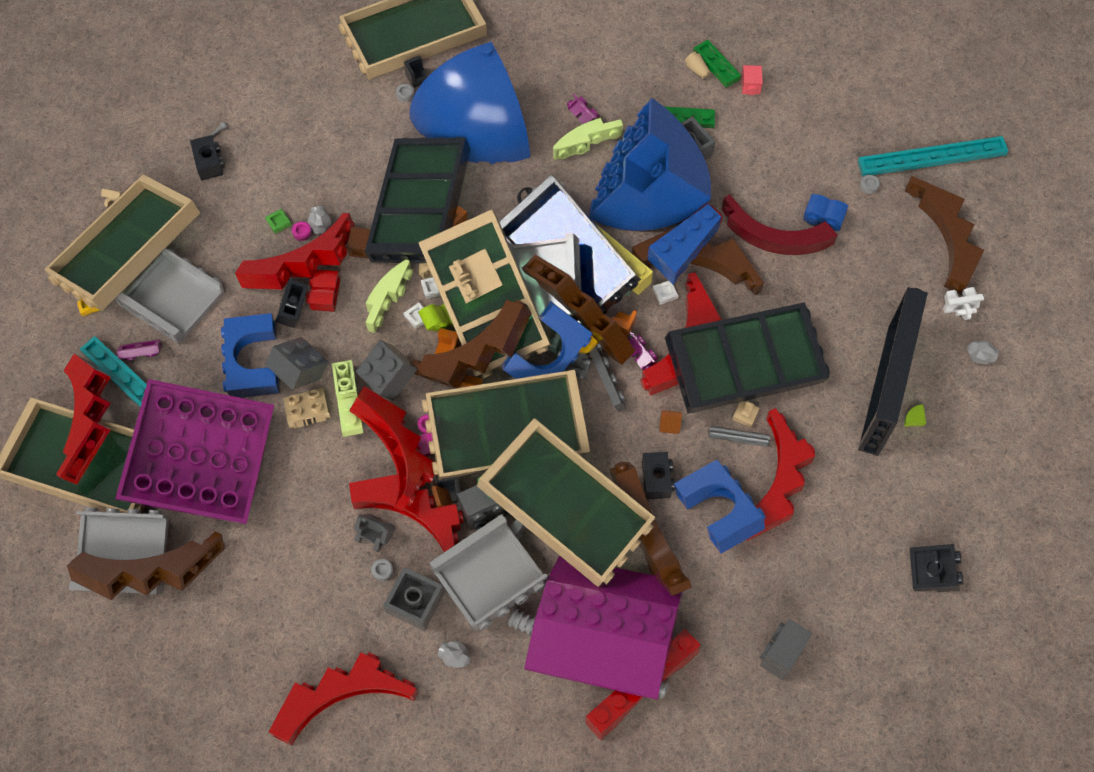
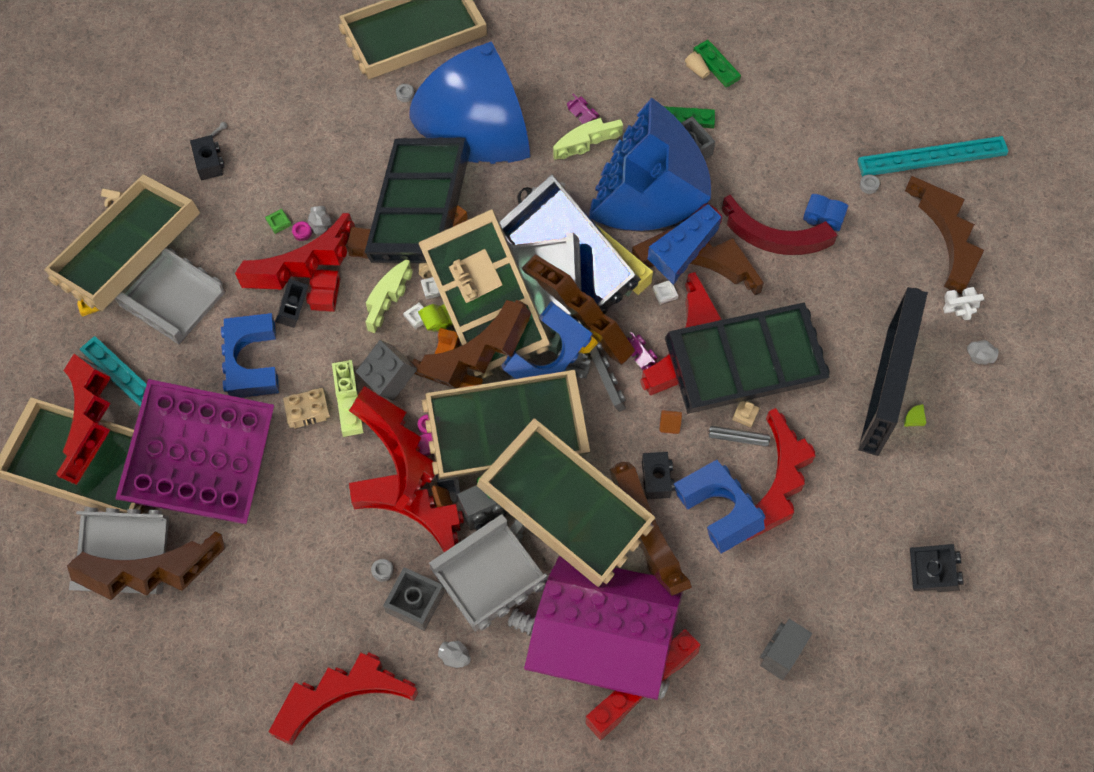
magenta plate [117,339,162,360] -> none
dark grey brick [265,337,328,390] -> none
dark grey piece [354,514,395,552] -> none
black panel [404,56,428,88] -> none
orange panel [612,310,637,338] -> none
coral brick [741,65,763,95] -> none

